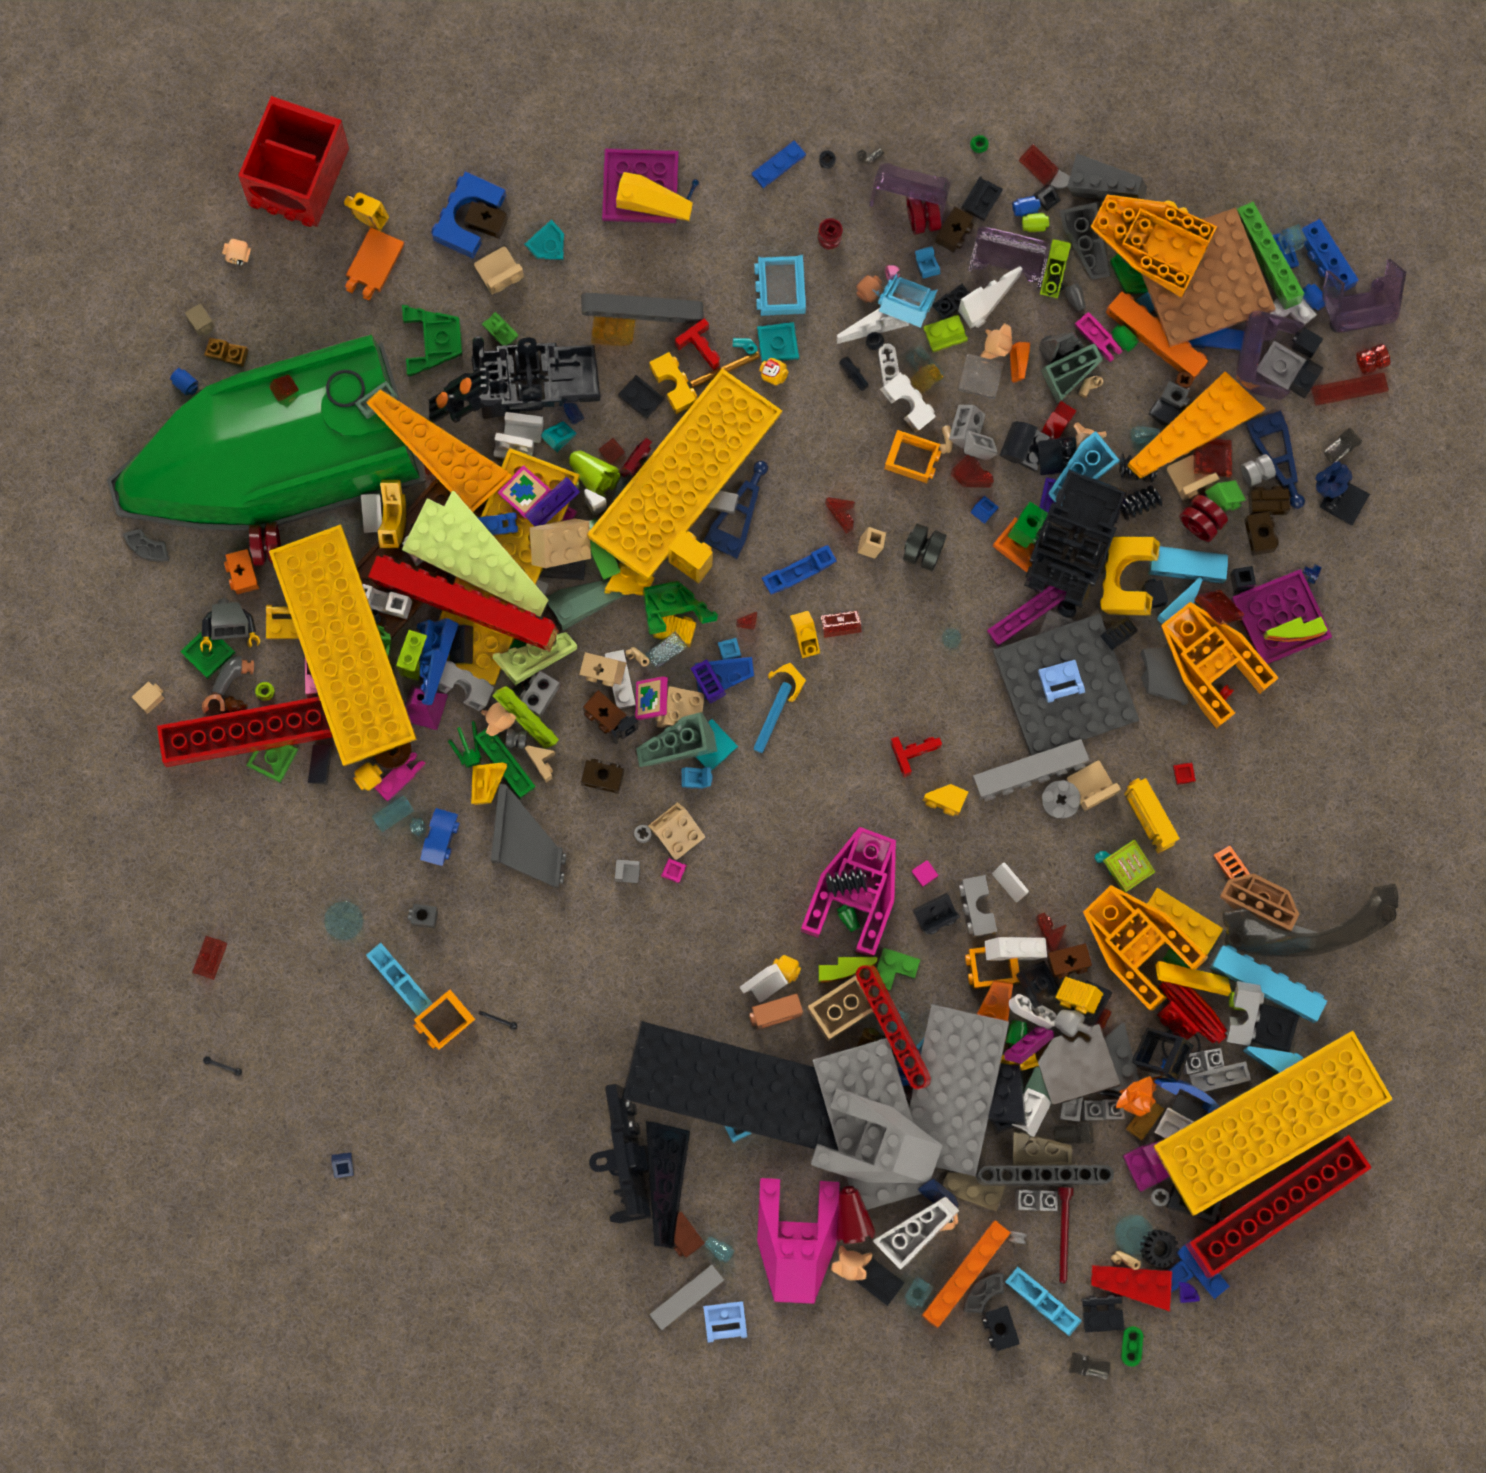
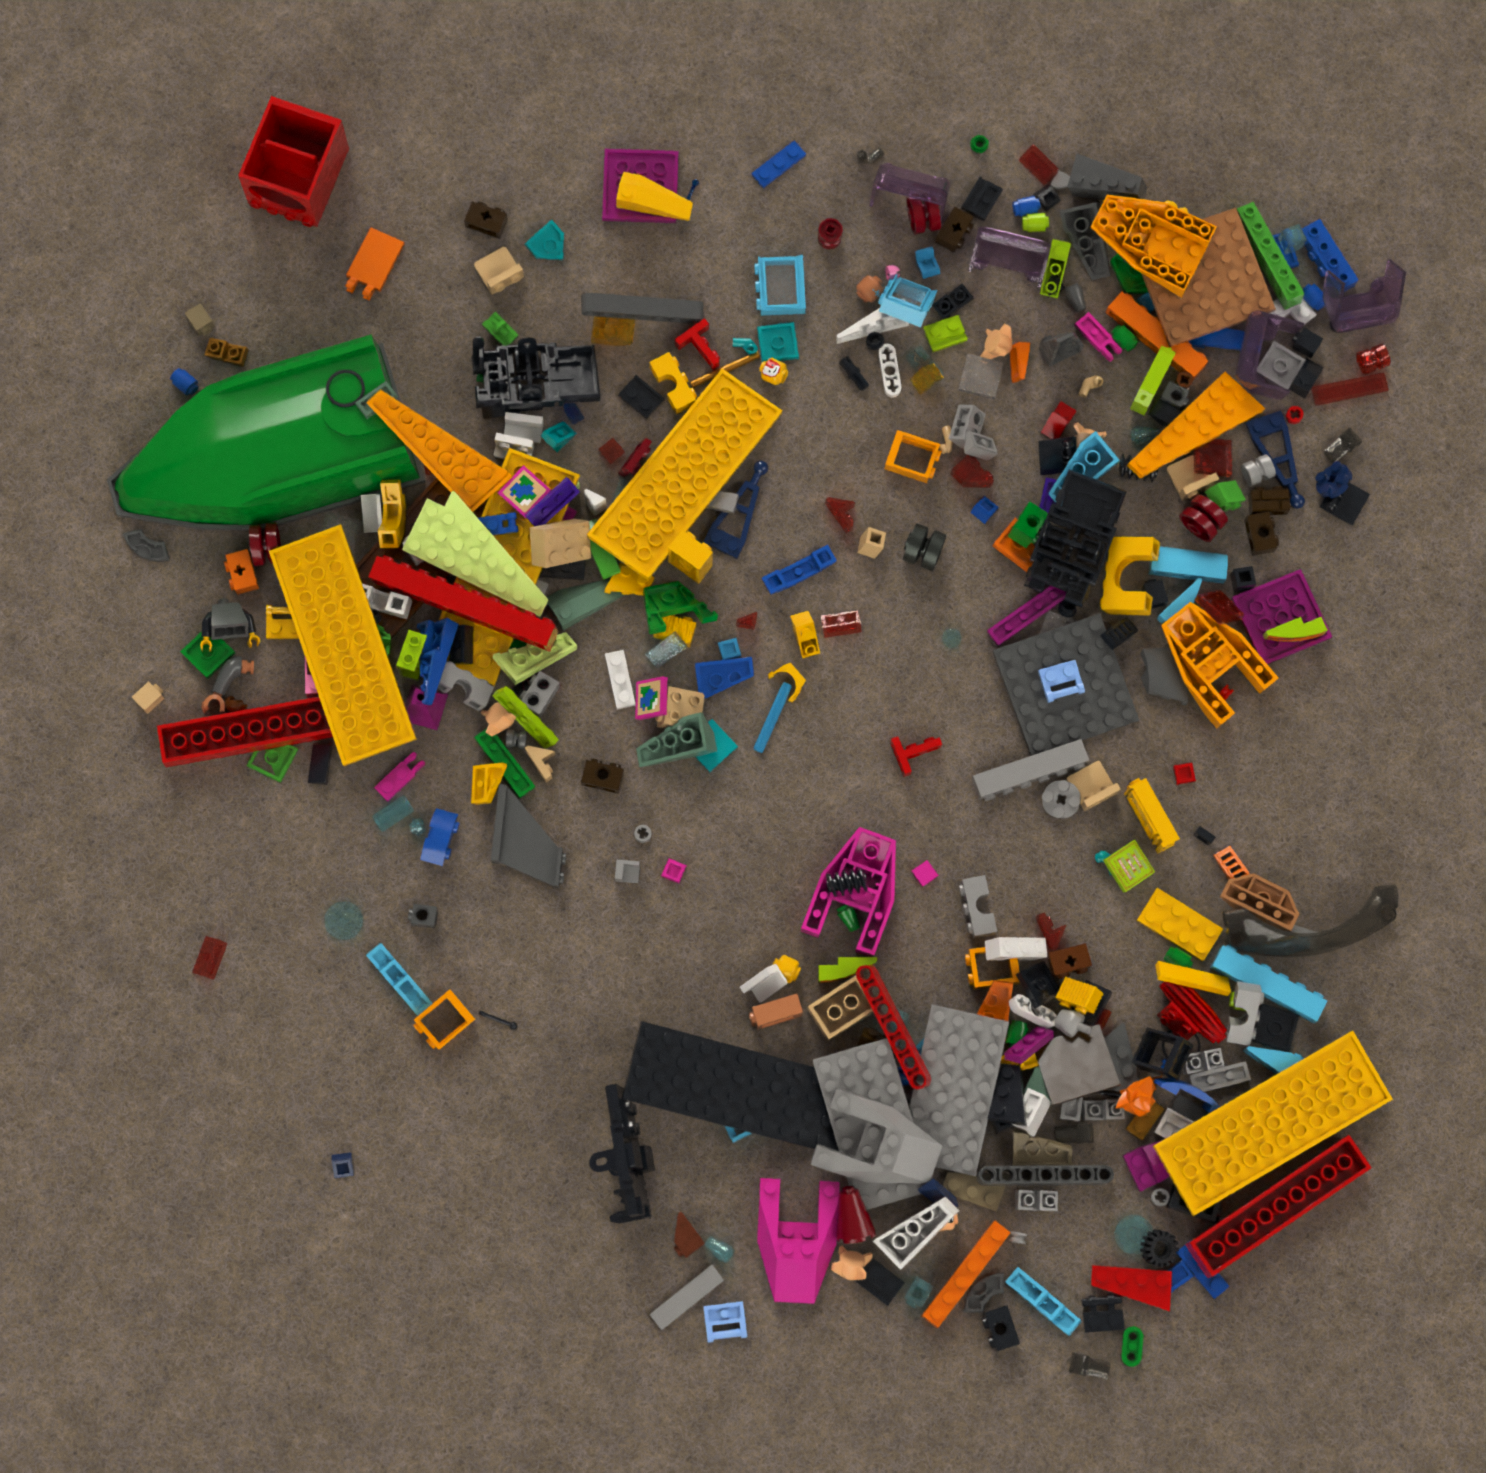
black hinge [203,1056,242,1076] -> none
light nougat head [222,239,251,266] -> none
lime plate [255,682,275,701] -> none
clear red slope [270,374,299,401] -> none
yellow torso [344,192,389,231] -> none
yellow head [353,762,382,791] -> none
reddish brown dish [374,742,412,769] -> none
green wing [402,305,462,377] -> none
black piece [429,366,489,423] -> none
blue arch [431,172,506,259] -> none
green plant [448,721,482,768] -> none
lime cone [569,450,621,497] -> none
tan brick [579,652,626,687] -> none
reddish brown brick [583,690,627,734] -> none
black plate [610,715,638,744] -> none
tan arm [625,647,649,666] -> none
black wing [646,1121,690,1249] -> none
tan bracket [648,802,705,860] -> none
dark azure bracket [682,767,713,789] -> none
dark purple slope [690,659,726,704] -> none
black bush [819,150,836,169] -> none
bright green plate [877,948,920,991] -> none
white arch [880,372,936,433] -> none
black bracket [912,893,960,935] -> none
yellow slope [923,784,968,816] -> none
white wedge [958,266,1022,328] -> none
white slope [992,862,1029,903] -> none
black brick [999,421,1050,471] -> none
sand green wedge [1041,343,1103,404] -> none
dark red piece [1058,1187,1074,1284] -> none
light orange wedge [1083,885,1209,1011] -> none
tan arm [1111,1251,1141,1270] -> none
black piece [1120,485,1163,521] -> none
dark purple tile [1179,1282,1200,1303] -> none
clear blue tile [1302,564,1322,584] -> none
none -> lime piece [1130,346,1176,415]
none -> black tile [1193,826,1216,845]
none -> red bush [1286,406,1304,424]

